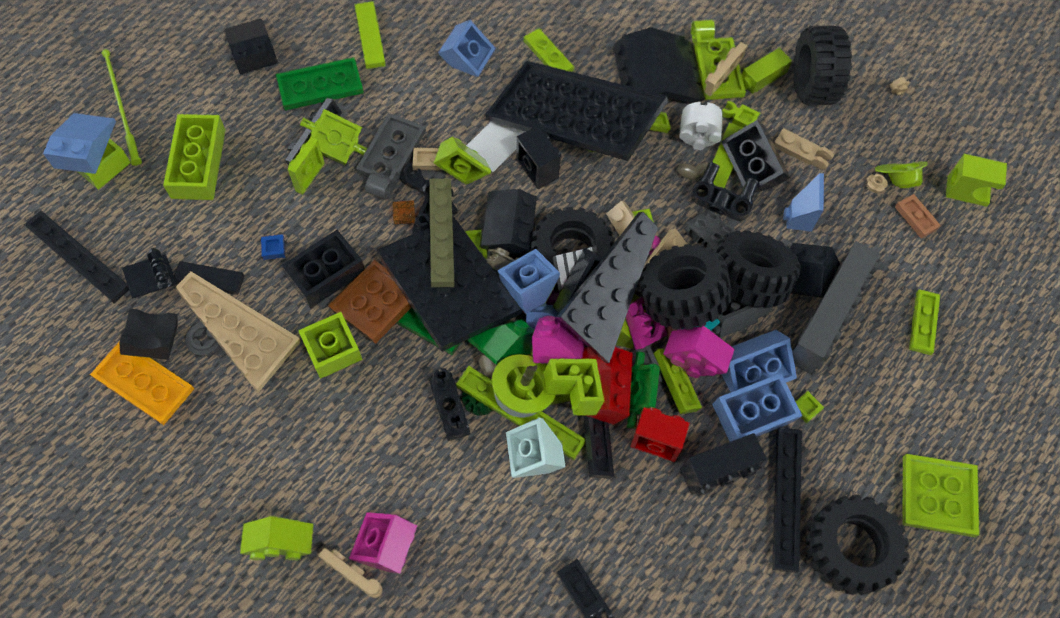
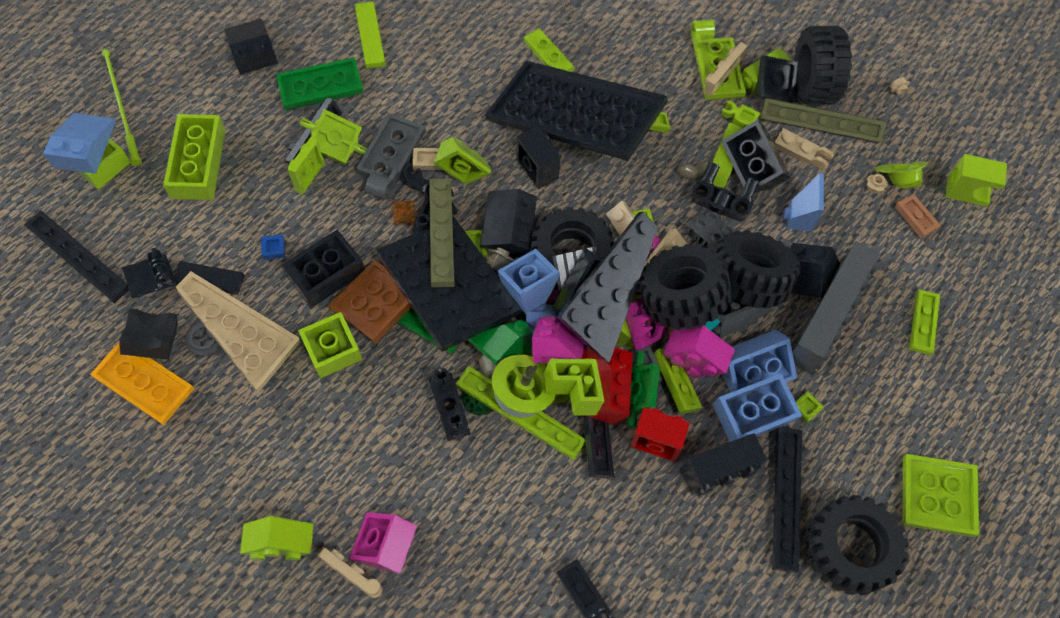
medium blue slope [438,20,496,77] -> none
white sticker [466,122,525,172] -> none
light aqua slope [506,418,565,478] -> none
black hinge [613,27,705,103] -> none
white brick [680,102,723,150] -> none
none -> black tile [756,55,798,102]
none -> olive plate [760,98,887,142]

